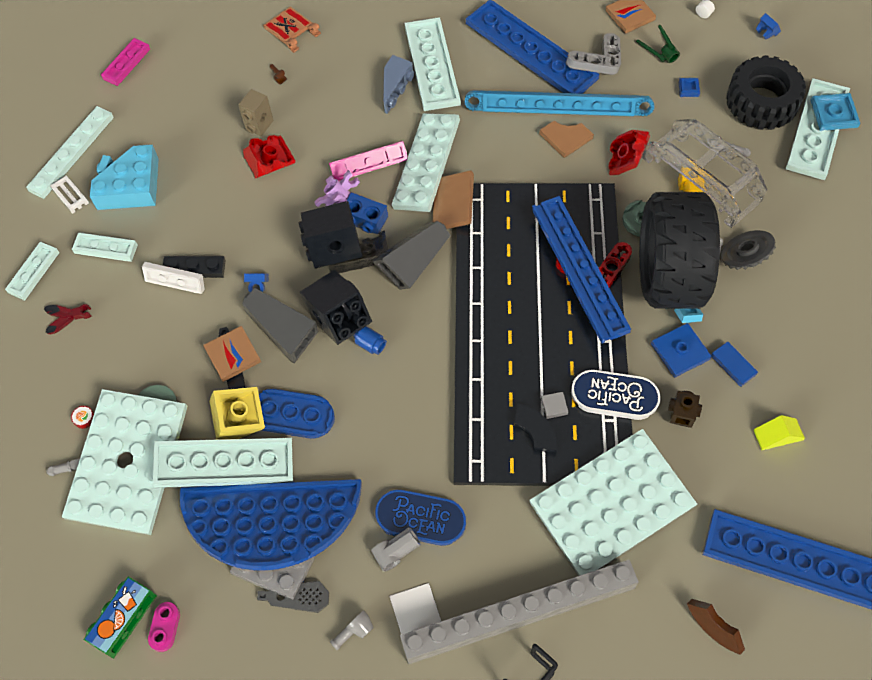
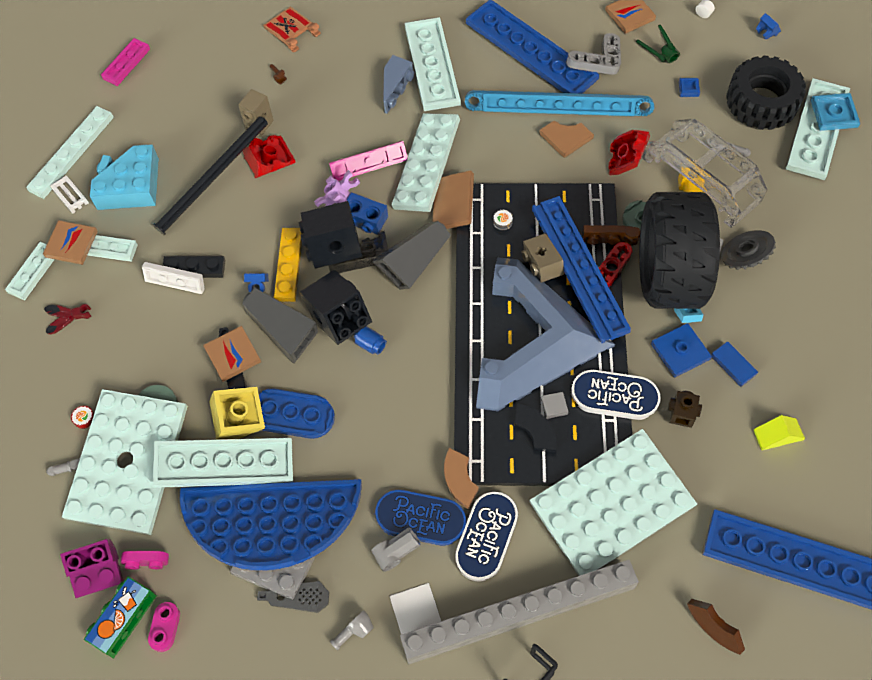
none -> medium nougat tile [43,220,98,265]
none -> magenta brick [60,538,124,598]
none -> dark pink plate [121,551,169,570]
none -> black axle [153,116,268,235]
none -> yellow plate [274,228,302,302]
none -> medium nougat tile [444,448,479,509]
none -> tile [456,492,518,582]
none -> sand blue wedge [476,257,615,411]
none -> tile [493,209,513,230]
none -> dark tan brick [521,233,564,282]
none -> reddish brown hinge [581,225,640,246]

